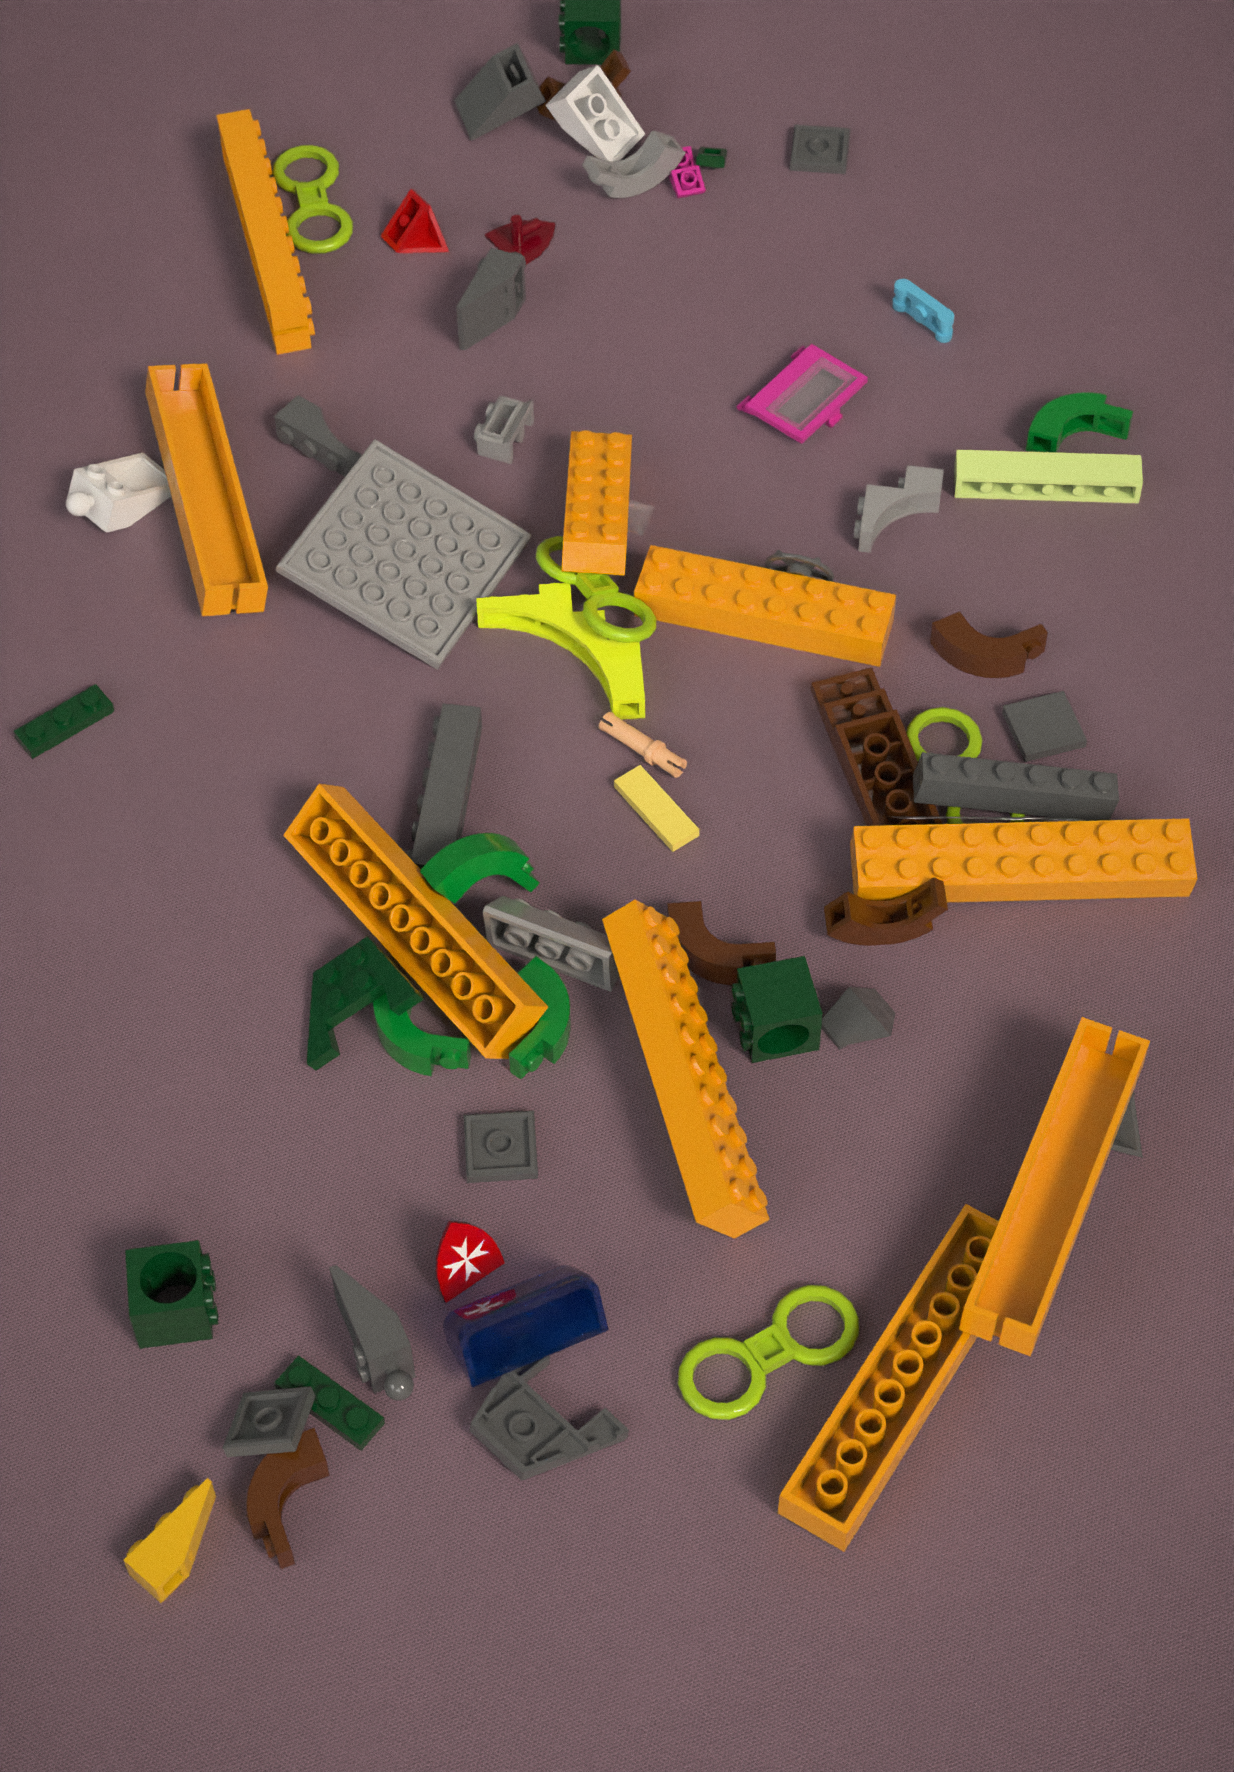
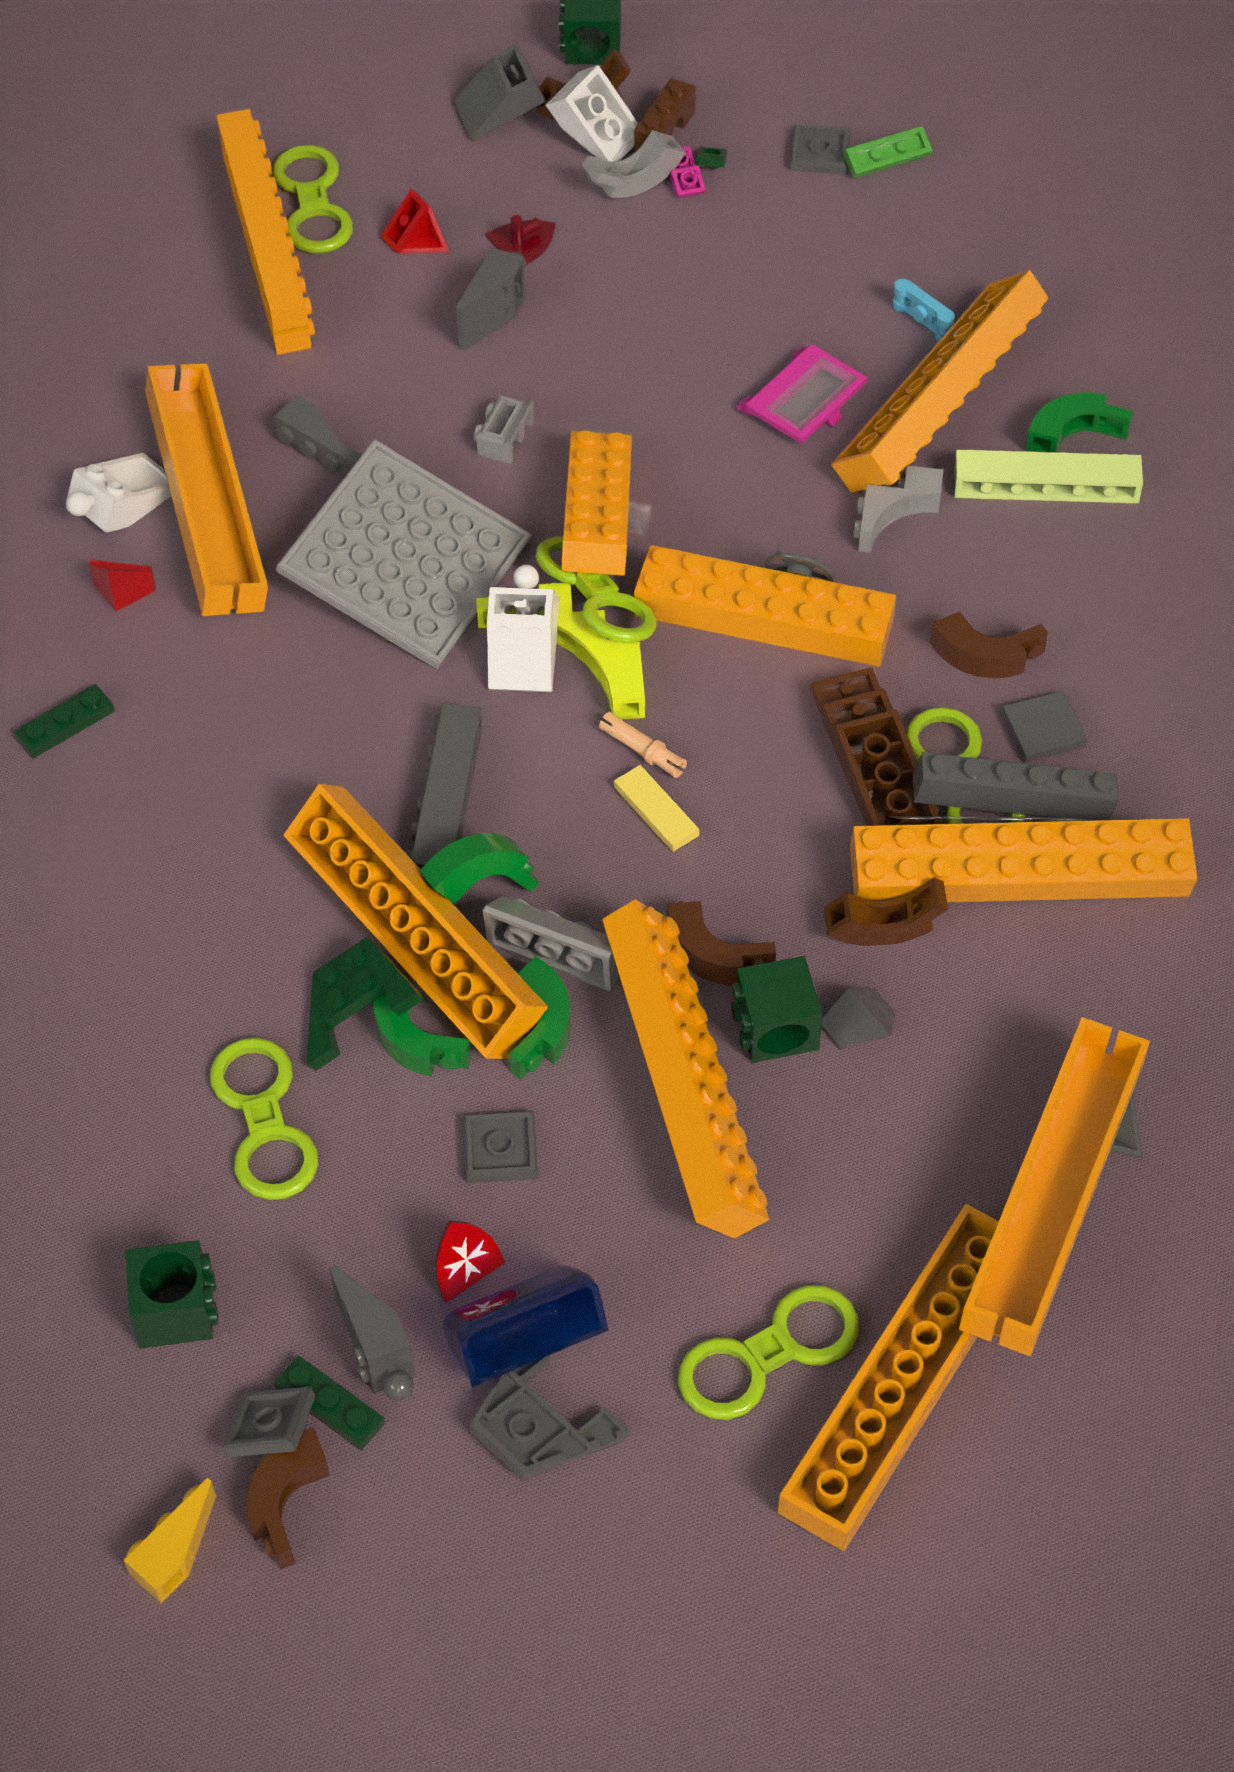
none -> red slope [89,559,156,612]
none -> lime bar [210,1037,318,1200]
none -> white slope [487,565,560,693]
none -> reddish brown arch [634,78,696,153]
none -> light orange brick [831,270,1049,493]
none -> bright green plate [844,126,933,179]

